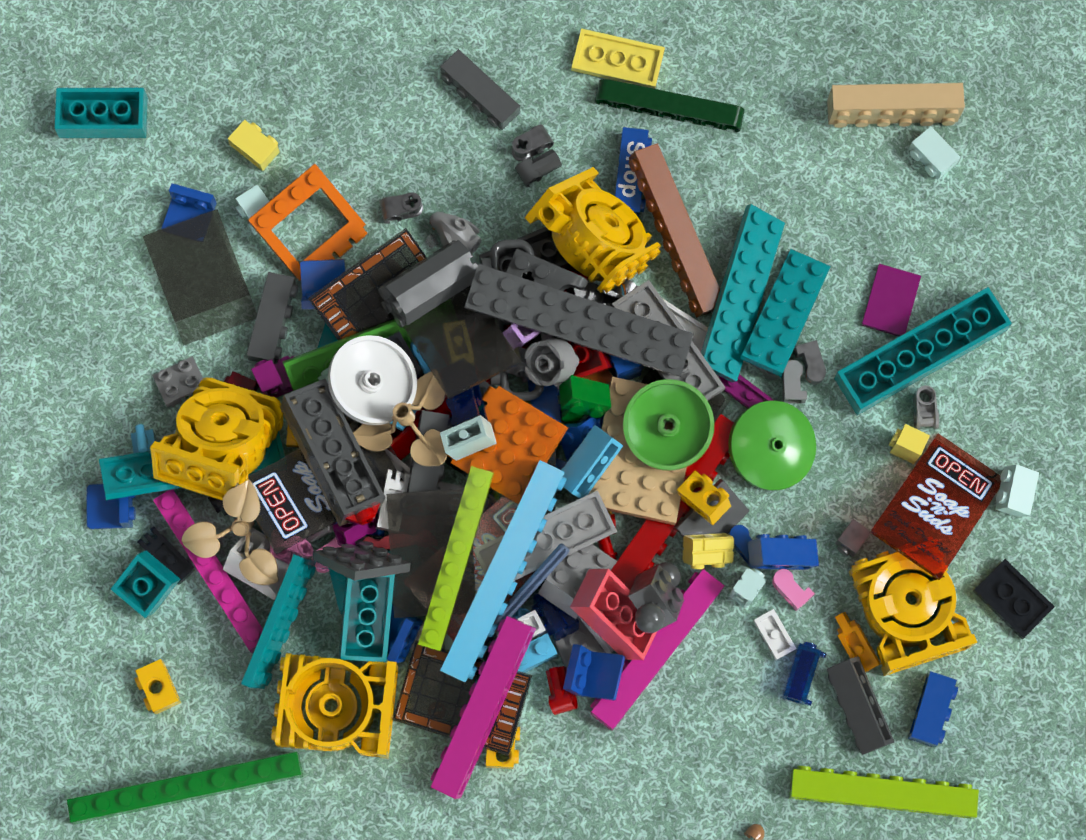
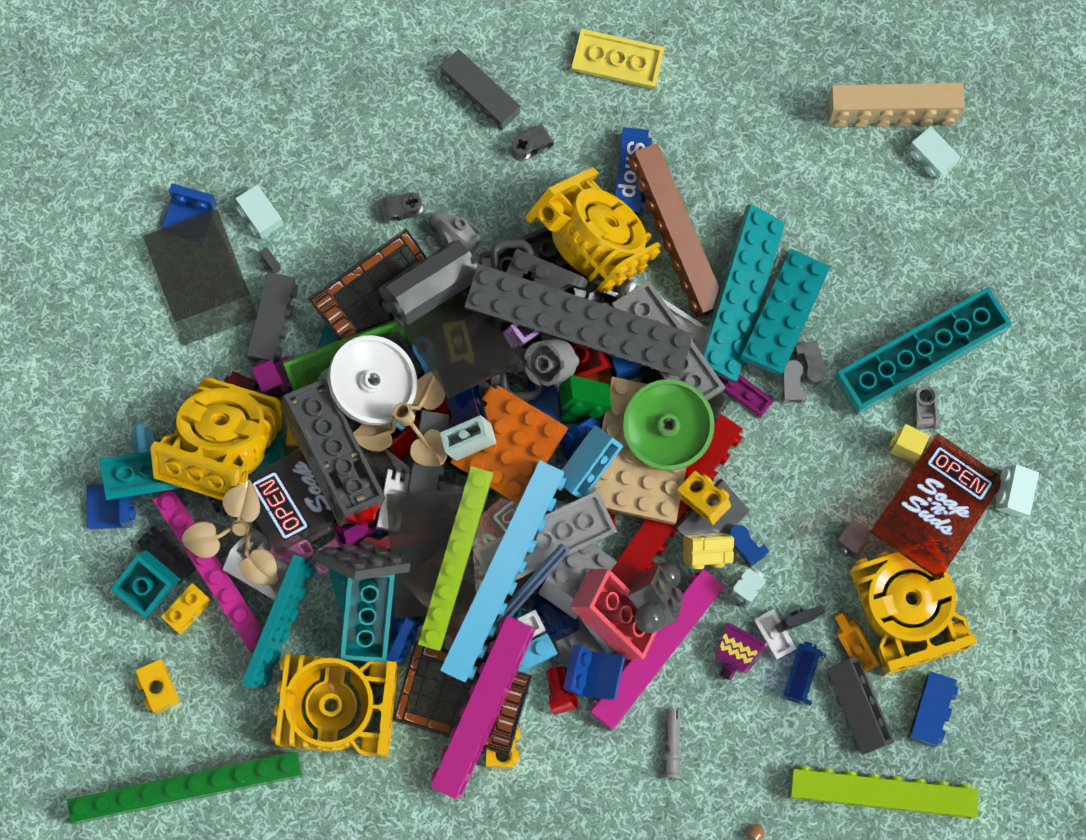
teal brick [55,88,148,138] -> none
light grey hinge [152,356,203,407] -> none
light yellow brick [228,120,280,171] -> none
orange hinge [247,164,367,281] -> none
blue bracket [300,259,347,309] -> none
dark grey piece [515,149,562,187] -> none
dark green beam [595,79,745,133] -> none
red pin [597,536,618,561] -> none
bright green dish [729,401,816,491] -> none
blue brick [747,534,819,570] -> none
bright pink leg [772,569,815,611] -> none
magenta tile [861,263,921,337] -> none
black plate [973,559,1055,639] -> none
none -> yellow brick [161,583,212,635]
none -> dark grey plate [259,247,281,273]
none -> light grey pin [661,709,682,780]
none -> magenta torso [716,622,769,681]
none -> black plate [775,605,824,633]

